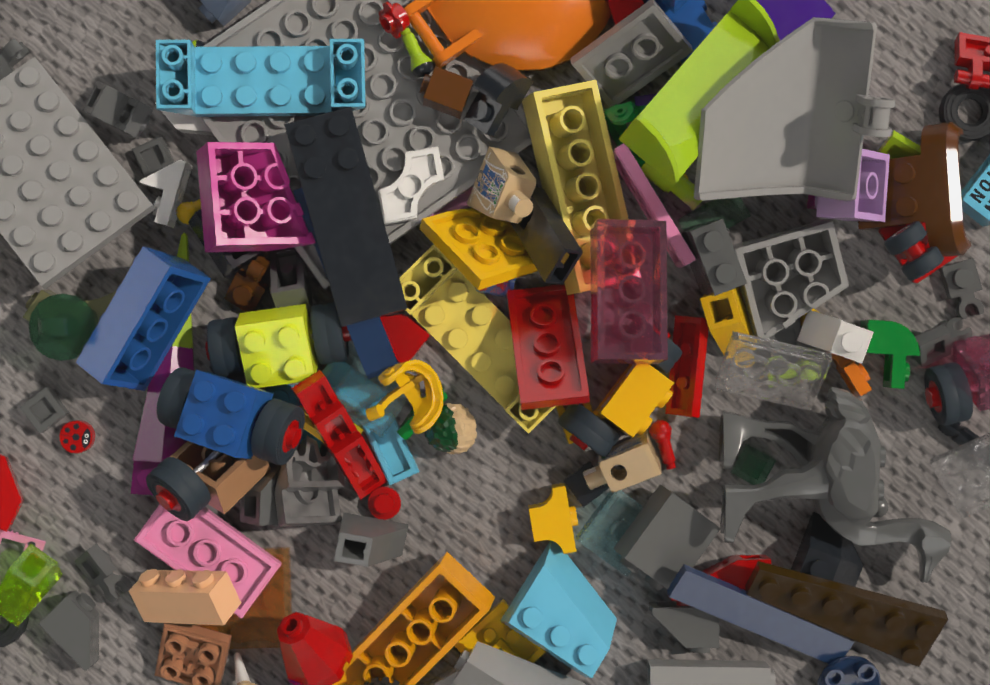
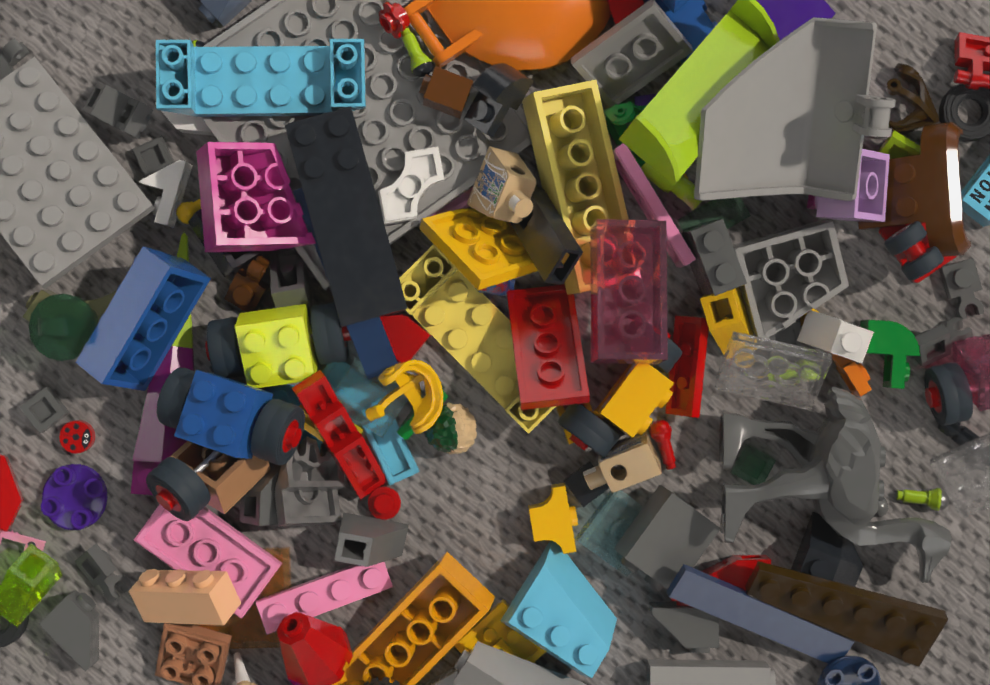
none -> dark purple dish [40,464,108,530]
none -> bright pink plate [256,562,393,634]
none -> dark brown helmet [886,63,939,135]
none -> lime piece [896,488,949,511]

